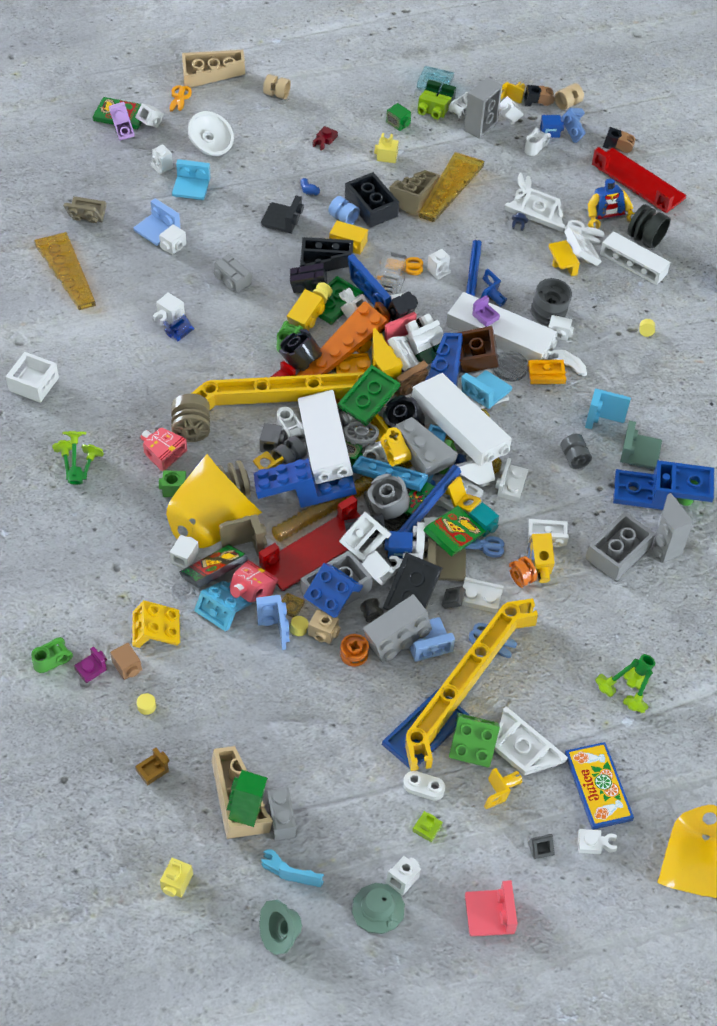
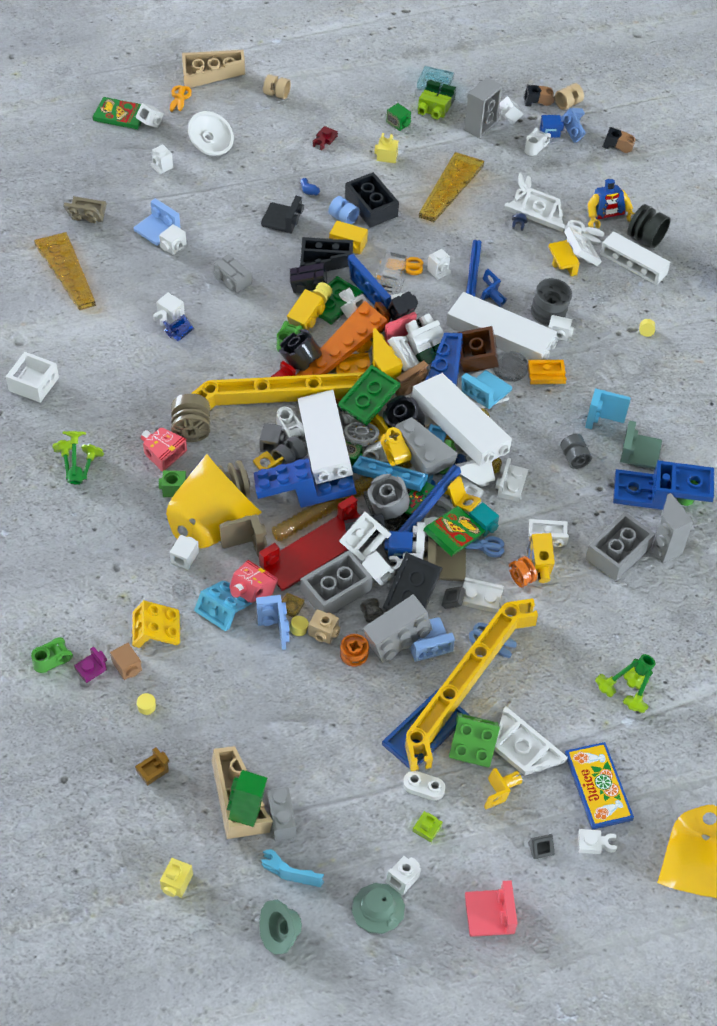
lavender slope [109,102,135,141] -> none
medium azure bracket [172,159,211,200] -> none
black tile [179,544,248,588] -> none
blue bracket [303,563,363,618] -> none
dark tan wedge [389,170,440,215] -> none
white piece [448,92,468,120] -> none
medium lavender bracket [472,296,500,327] -> none
yellow bracket [501,82,526,104] -> none
white piece [549,350,587,377] -> none
red bracket [592,147,686,213] -> none

